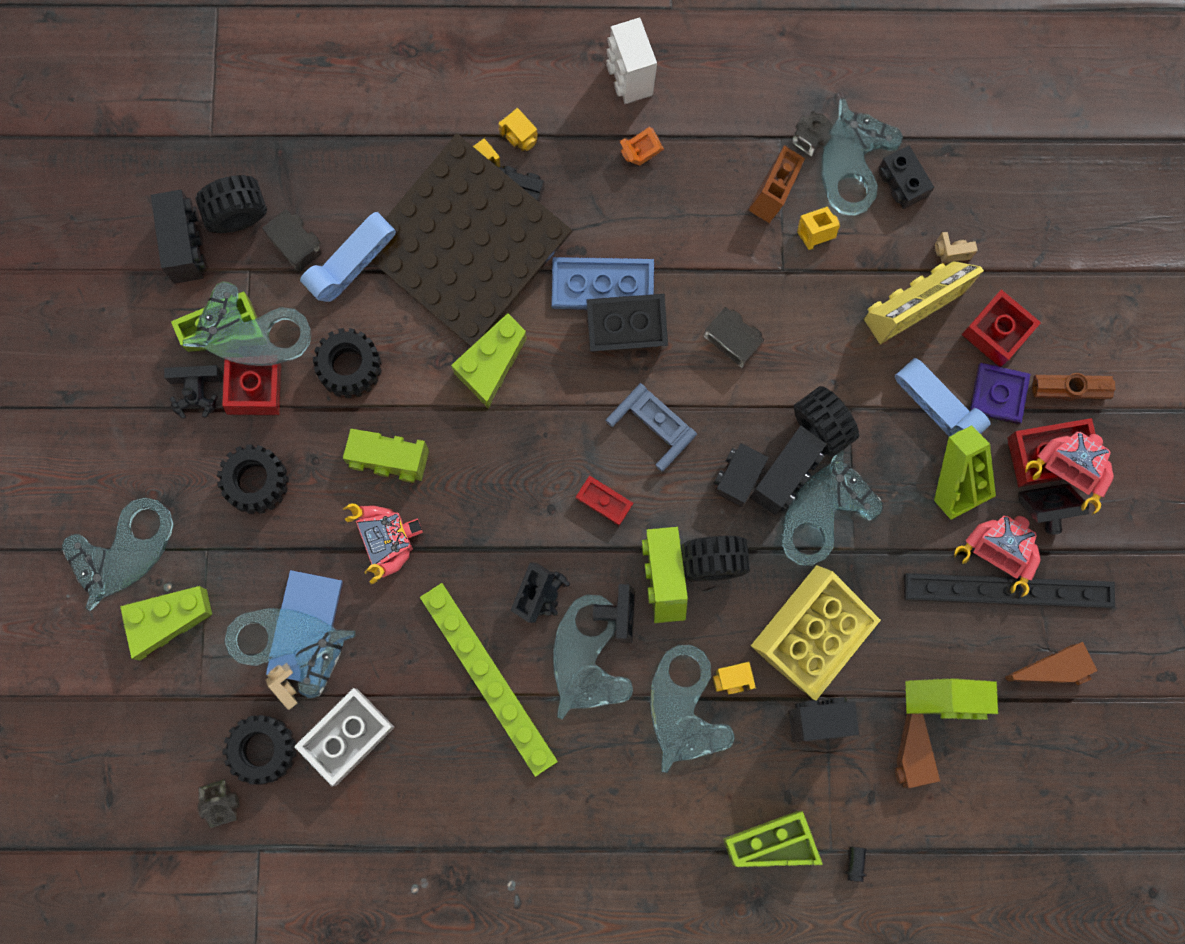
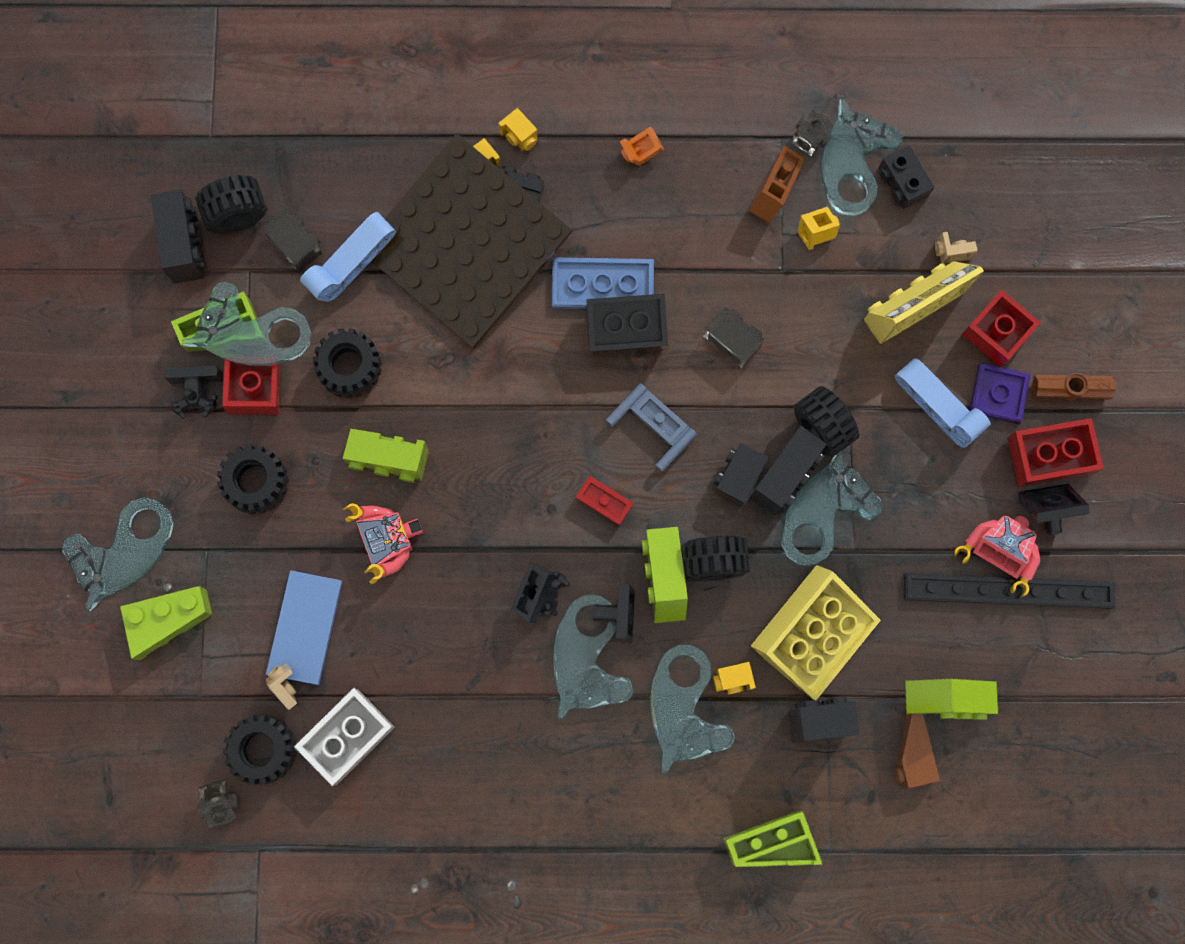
clear light blue animal [225,608,355,698] -> none
lime plate [420,583,558,777] -> none
lime wedge [451,313,526,409] -> none
white brick [606,18,657,104] -> none
black pin [845,847,867,882] -> none
lime wedge [934,425,996,520] -> none
dark orange slope [1005,642,1098,685] -> none
coral torso [1025,432,1114,515] -> none

